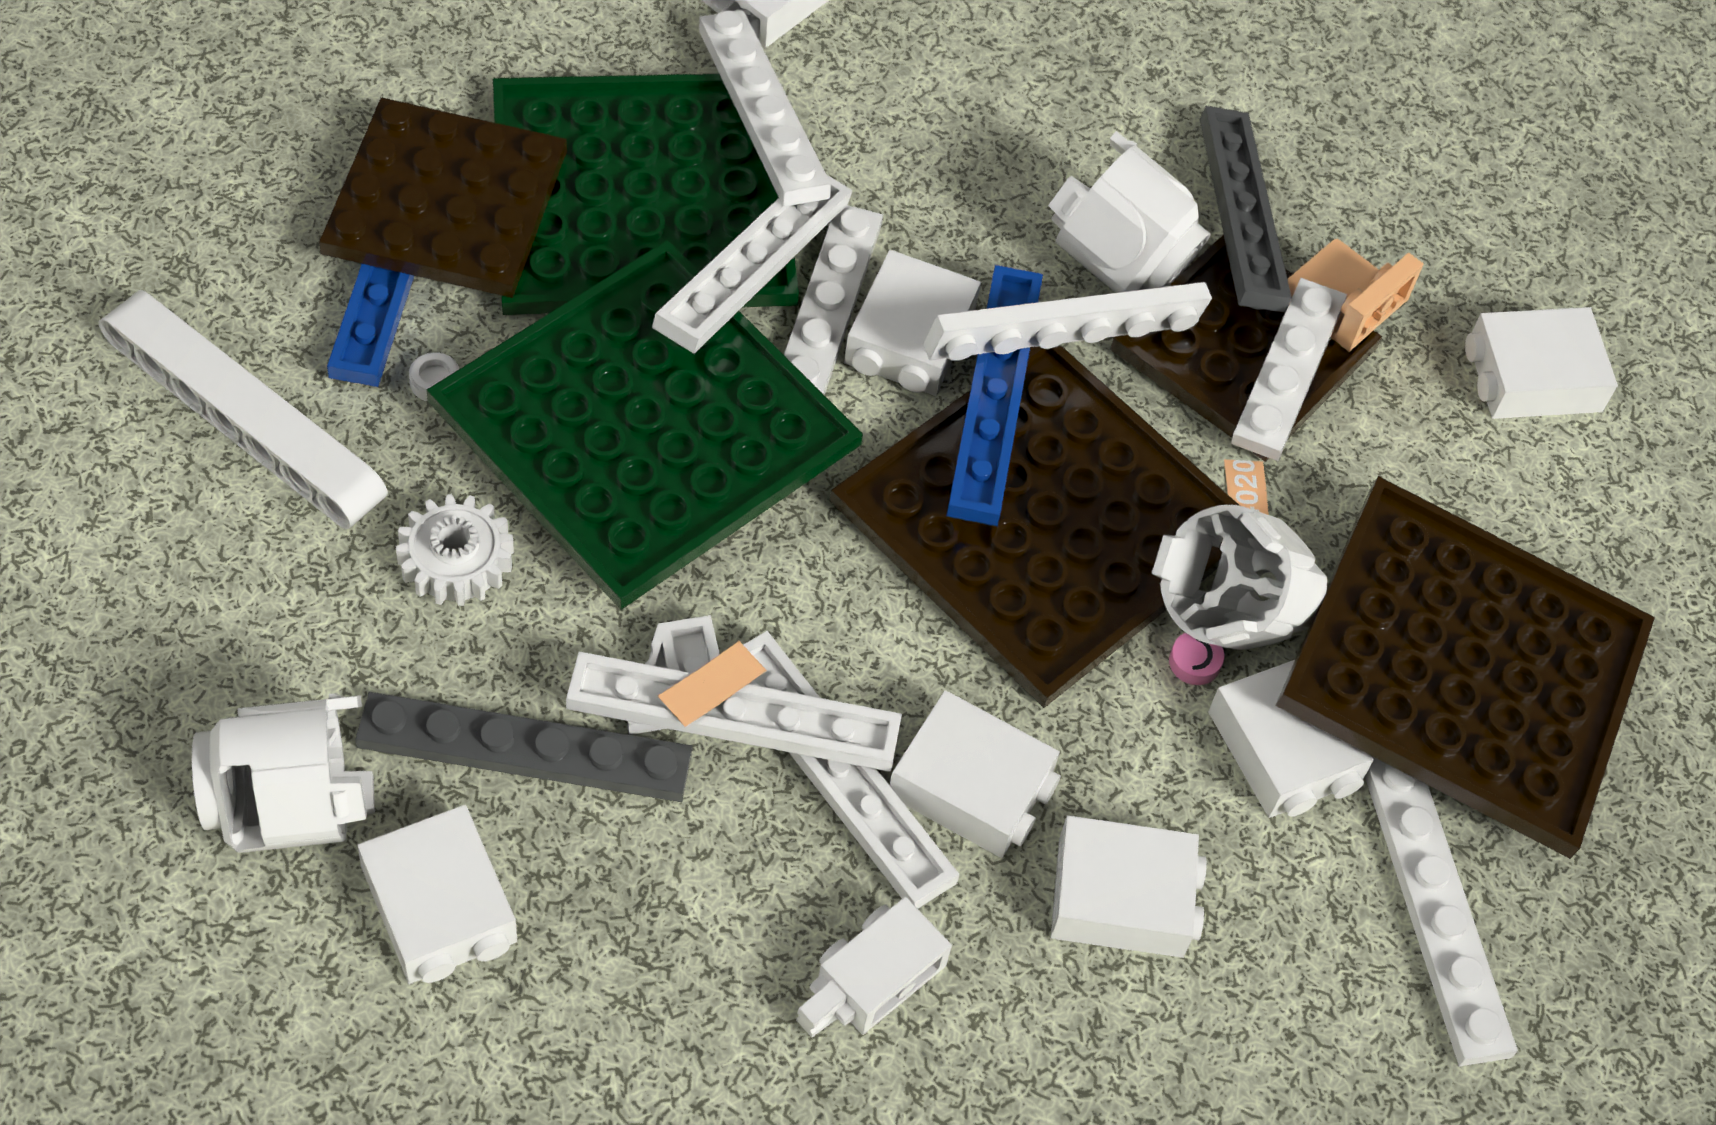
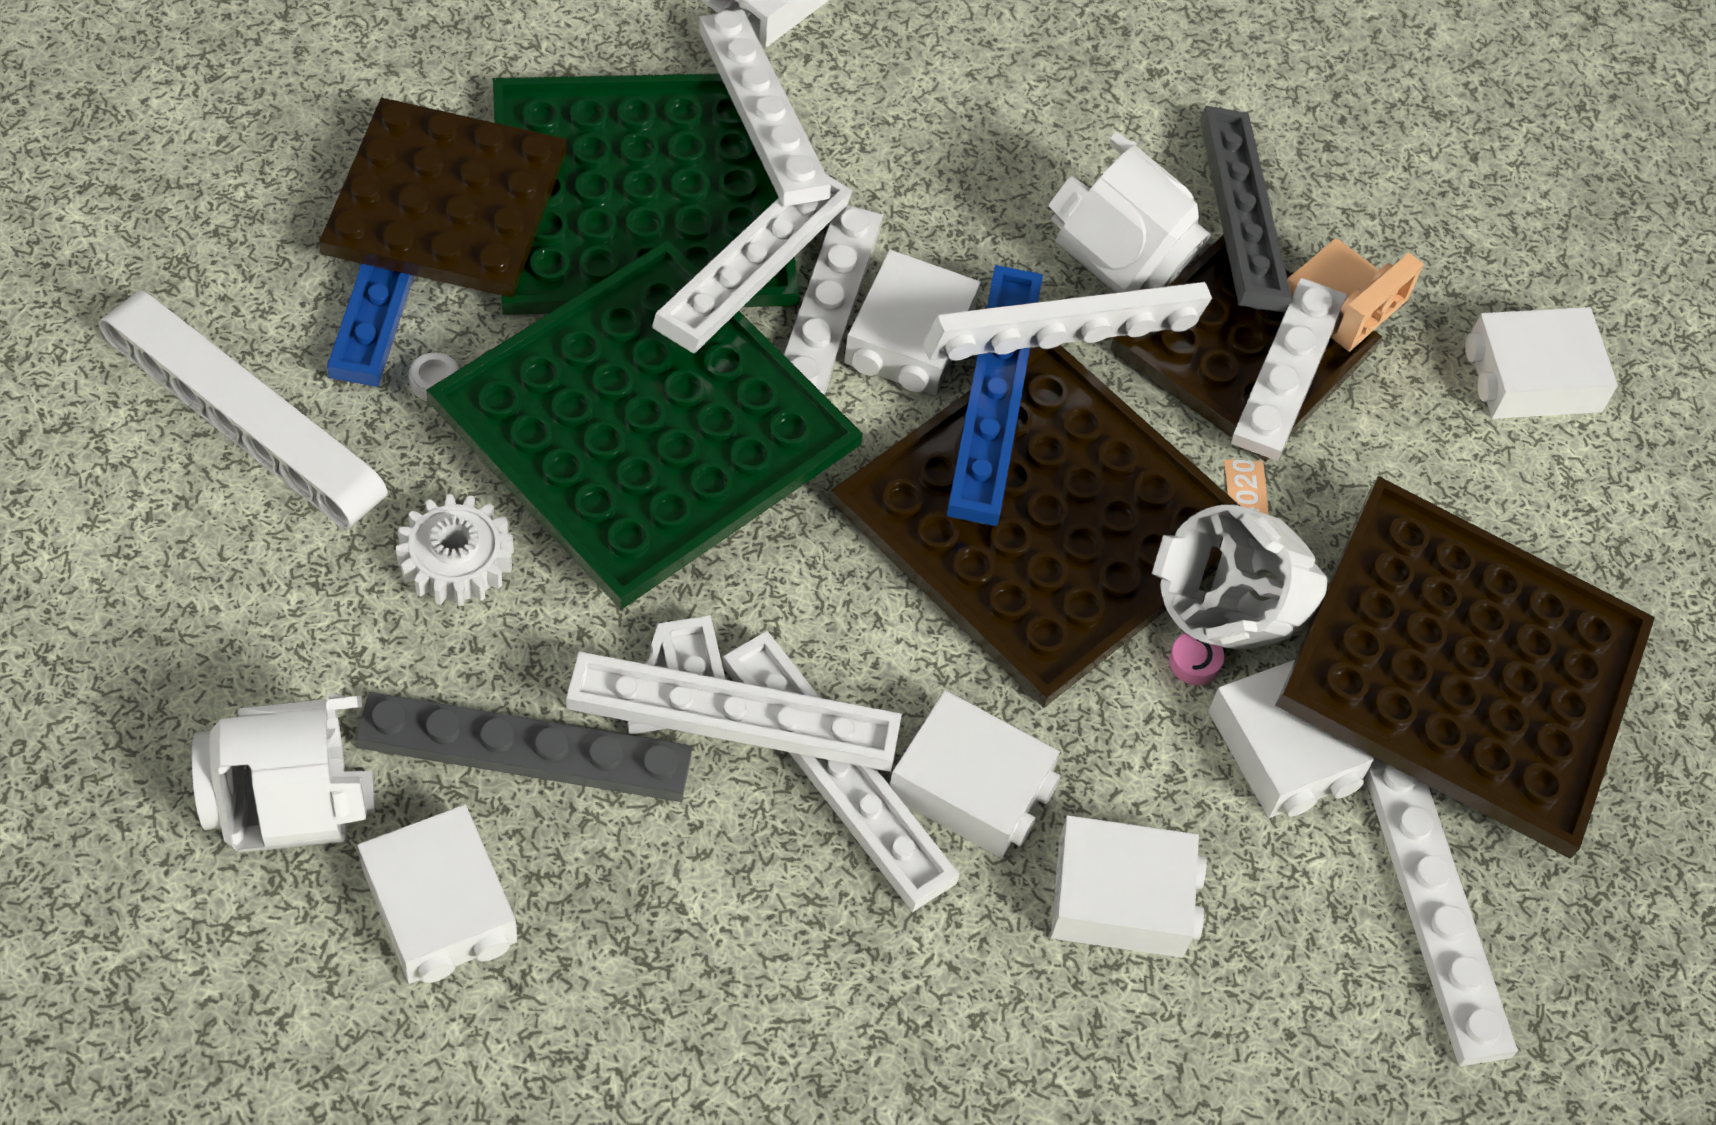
light nougat sticker [658,641,767,727] -> none
white hinge [797,896,952,1037] -> none

